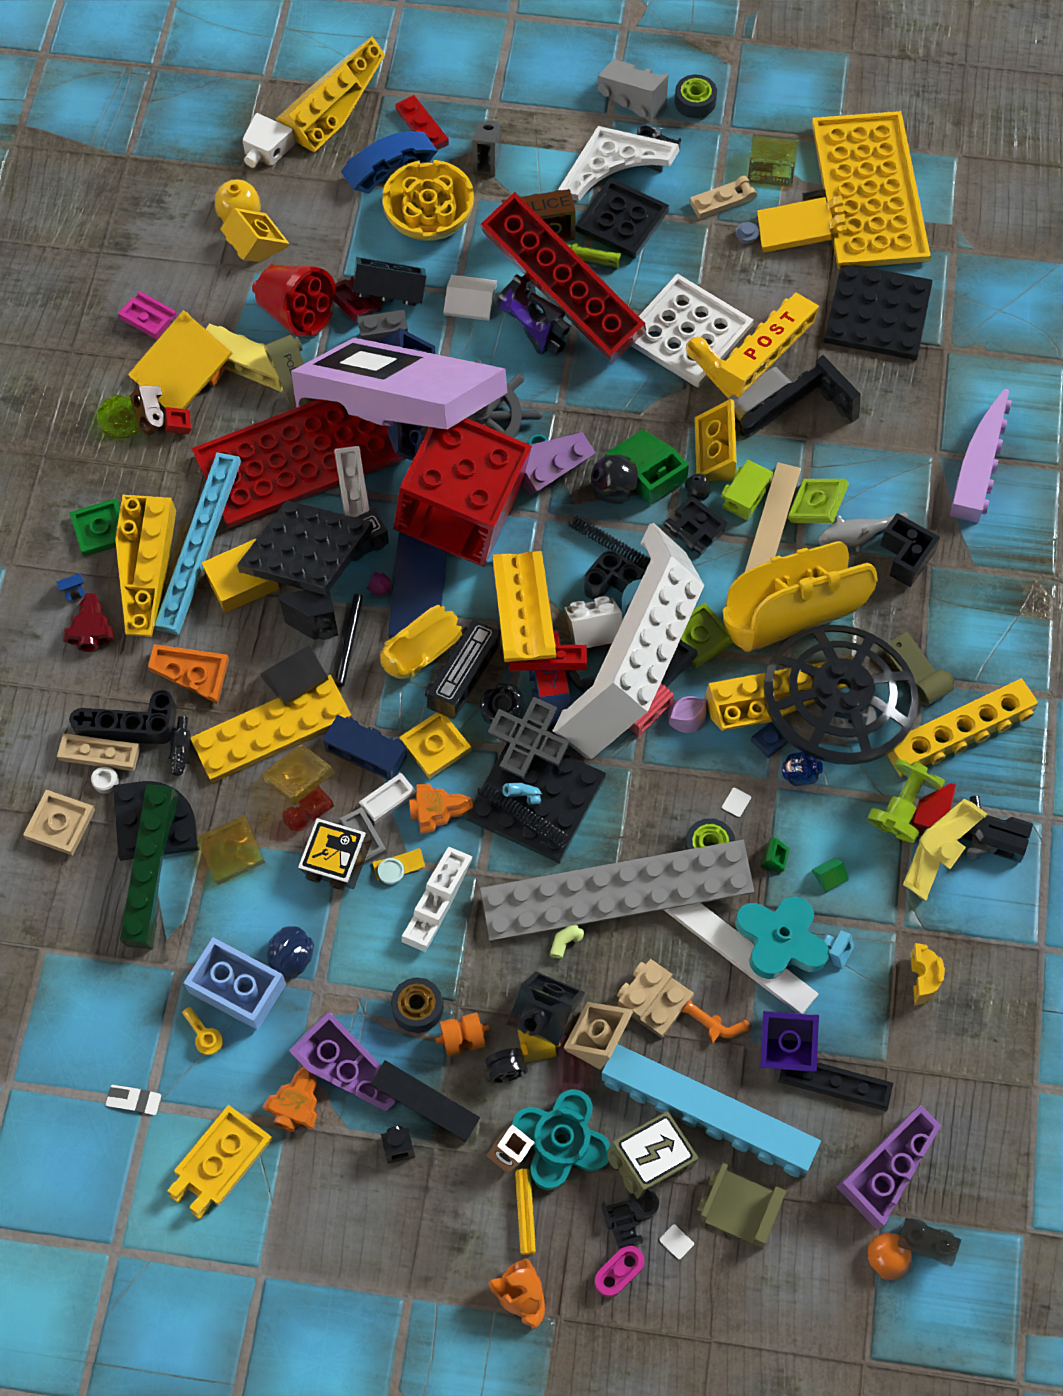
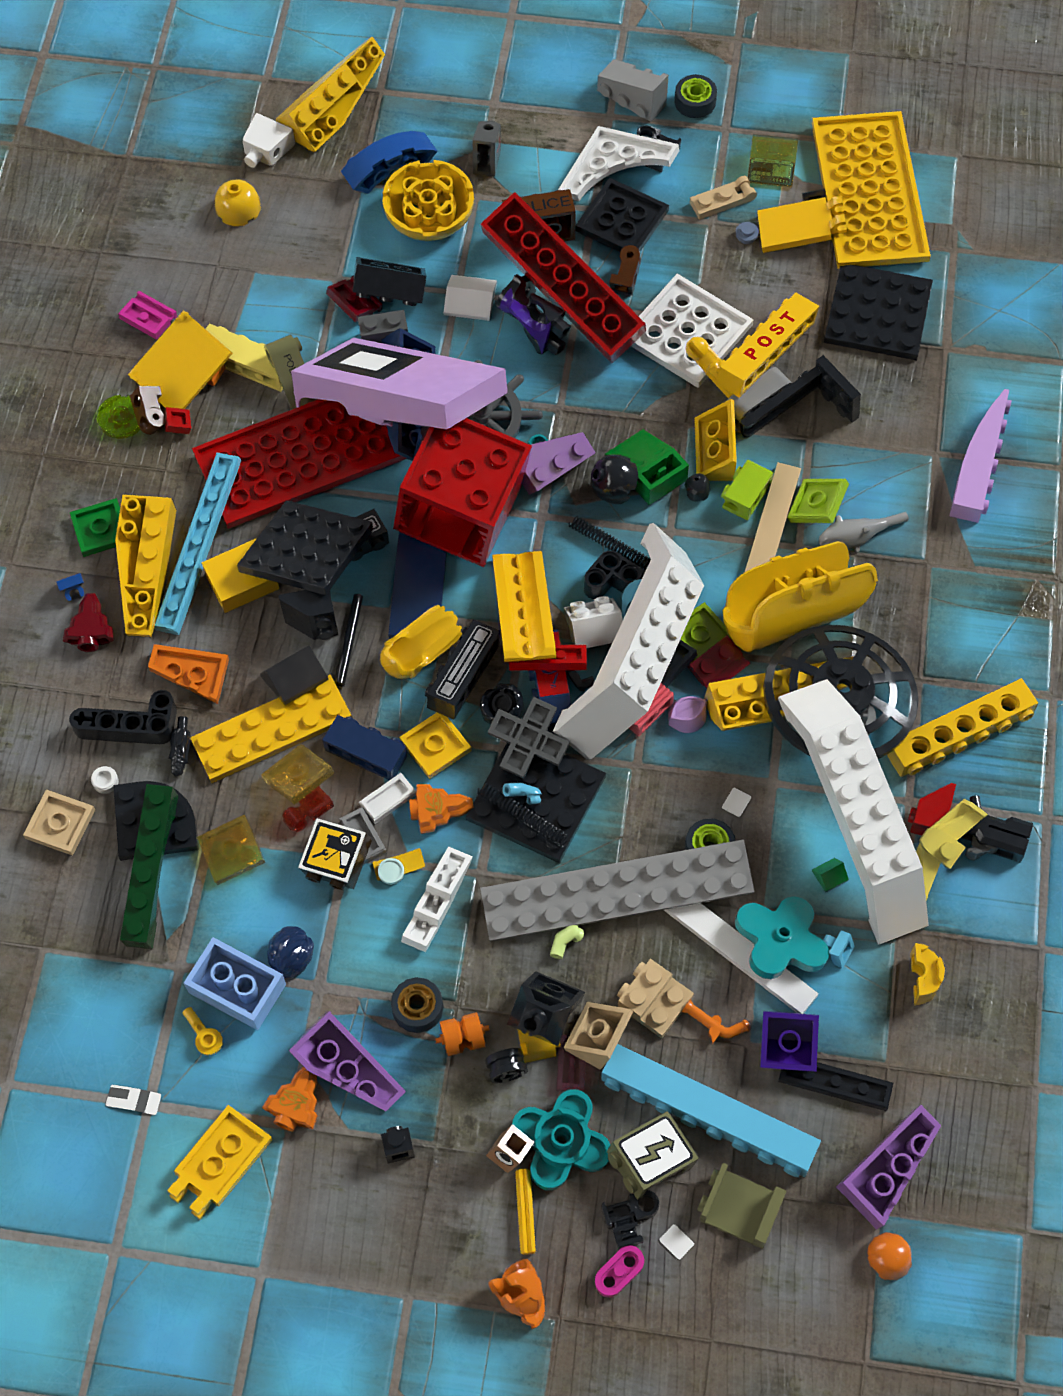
tan plate [57,733,140,771] -> none
yellow slope [220,208,289,262] -> none
red cone [252,264,336,336] -> none
white plate [334,446,369,517] -> none
magenta plate [366,571,391,596] -> none
black tile [370,1060,480,1143] -> none
red plate [395,95,449,150] -> none
lime pin [567,243,621,268] -> none
black plate [664,495,729,555] -> none
dark blue plate [751,722,788,758] -> none
green slope [761,837,790,872] -> none
clear blue head [782,752,823,786] -> none
lime piece [867,758,945,843] -> none
black brick [880,513,940,588] -> none
olive door [882,632,954,706] -> none
clear smoke bracket [897,1217,962,1267] -> none
none -> reddish brown leg [609,245,641,294]
none -> dark red plate [687,635,750,689]
none -> white slope [778,679,929,945]

